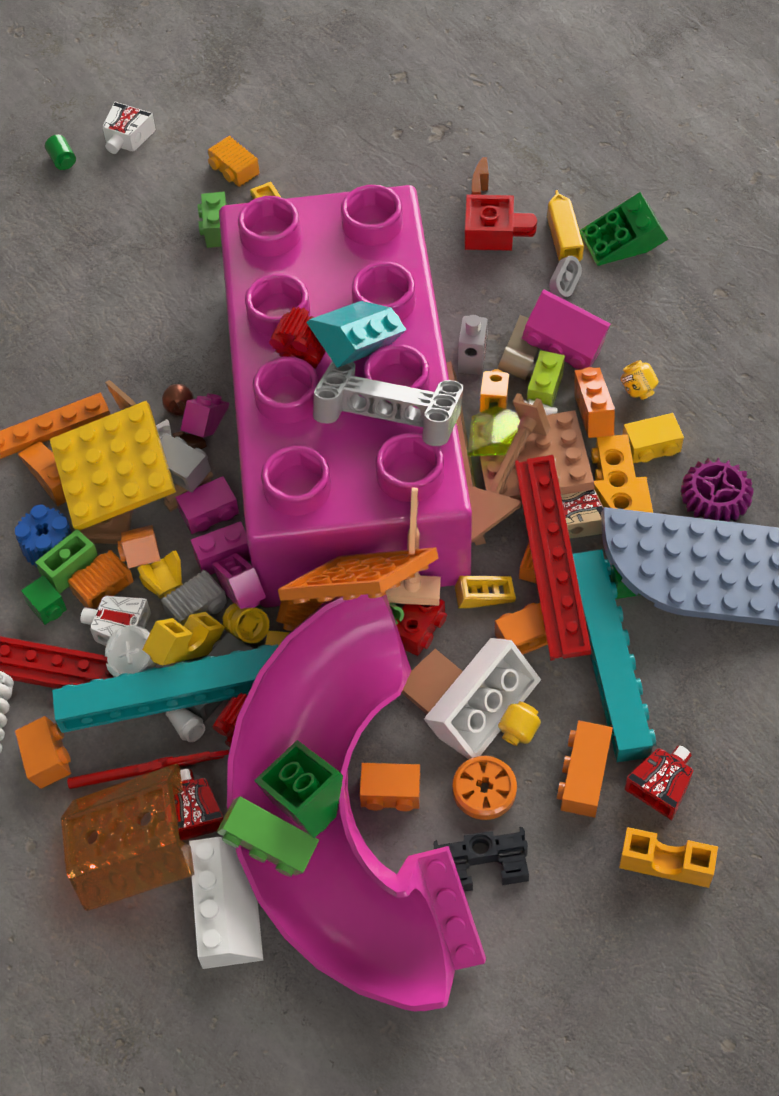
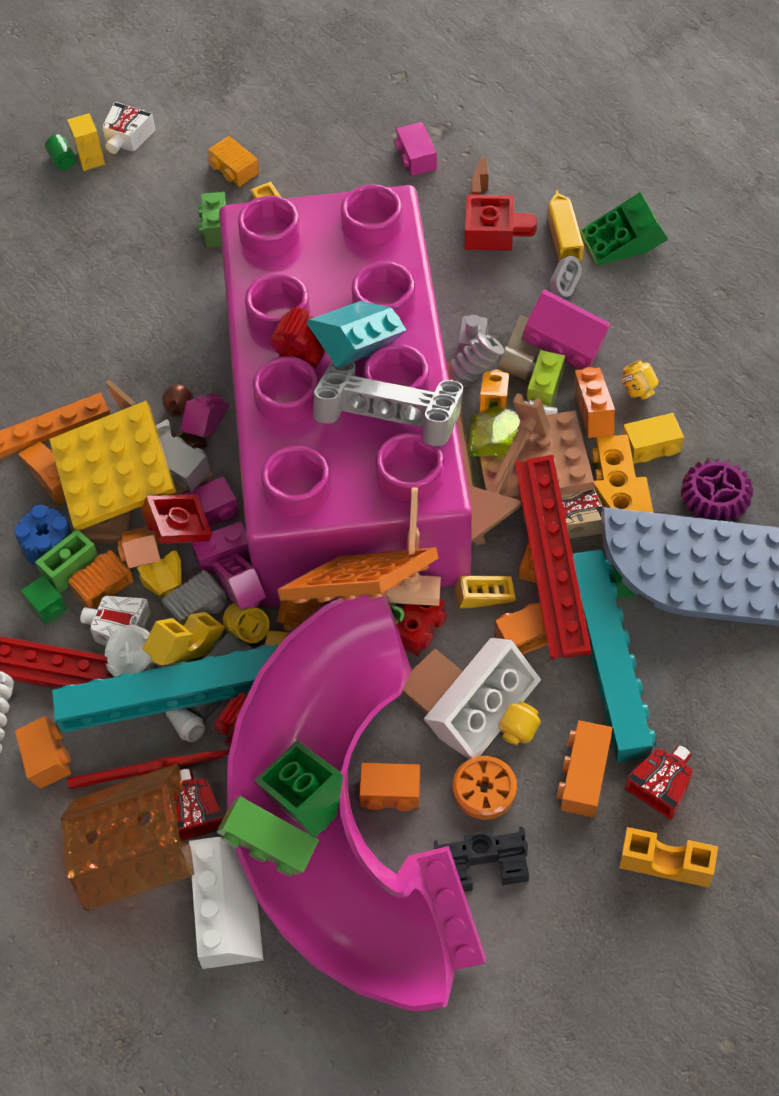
none -> yellow brick [67,113,105,171]
none -> red plate [141,495,212,543]
none -> dark pink brick [394,122,437,176]
none -> light grey piece [450,332,504,387]

